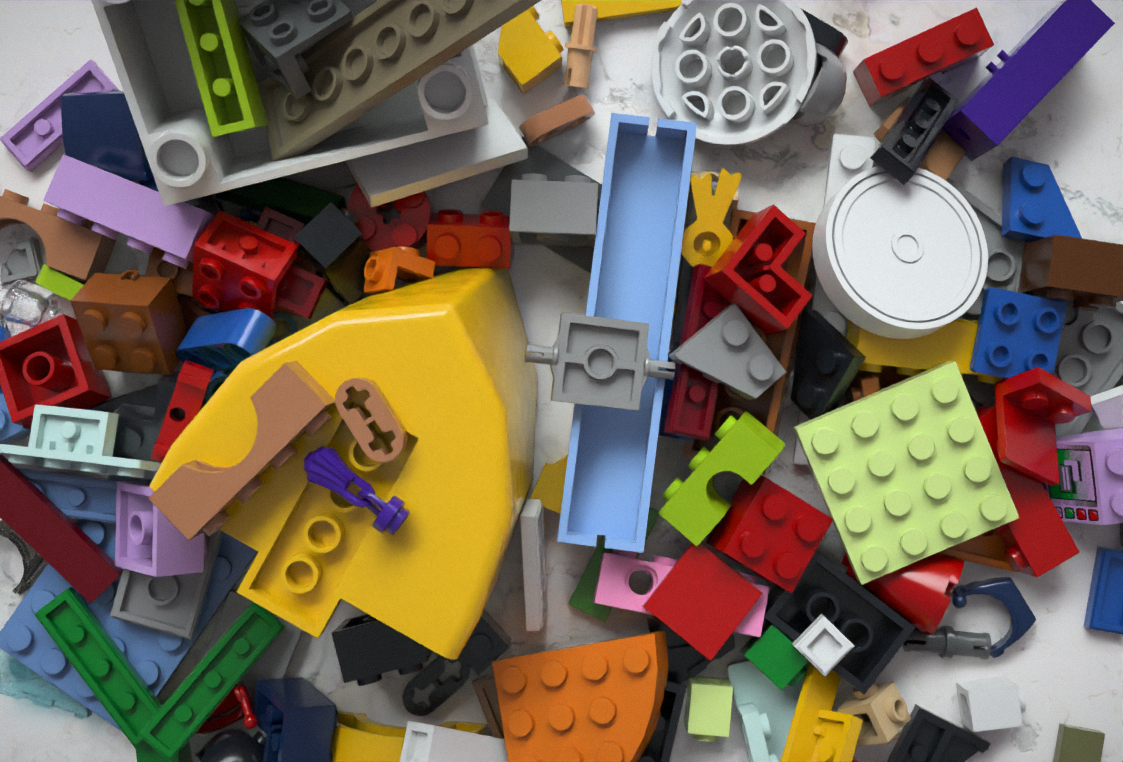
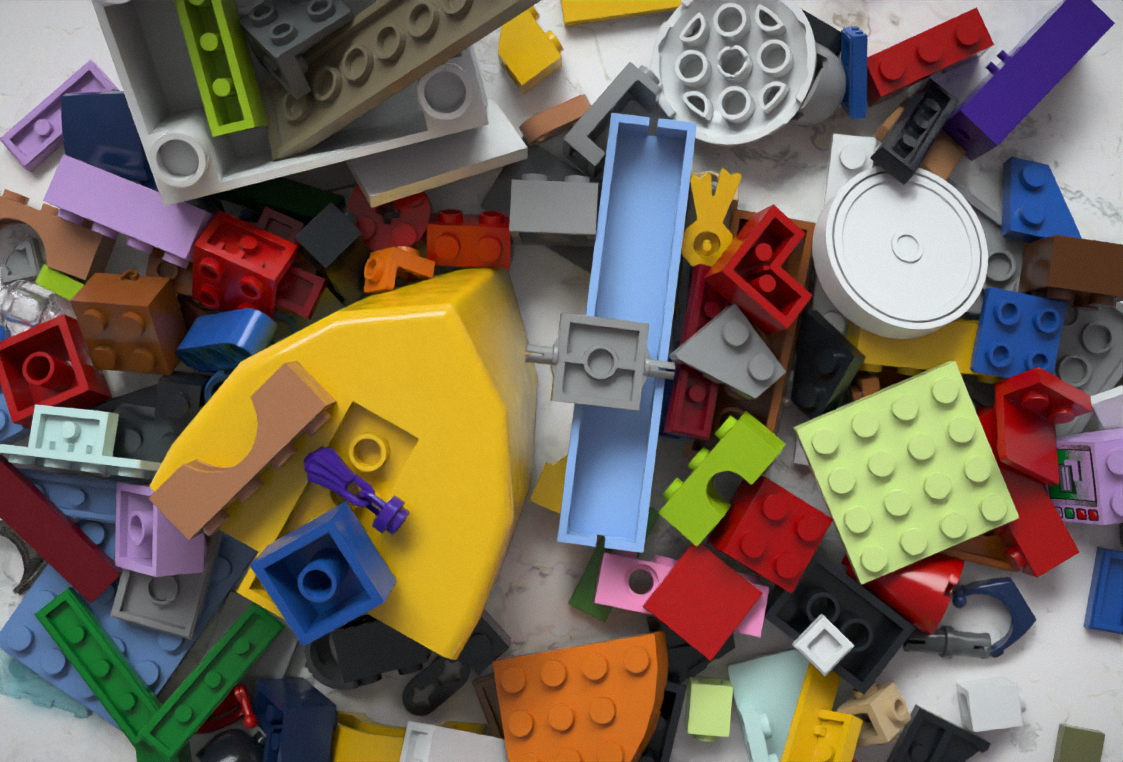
red piece [151,360,214,463] -> none
nougat beam [335,377,407,462] -> none
white tile [520,499,548,631] -> none
light nougat axle [563,4,598,89] -> none
green brick [739,621,809,691] -> none
none -> blue brick [250,501,397,646]
none -> dark grey helmet [304,613,367,690]
none -> light grey panel [563,62,662,179]
none -> blue tile [841,26,868,119]

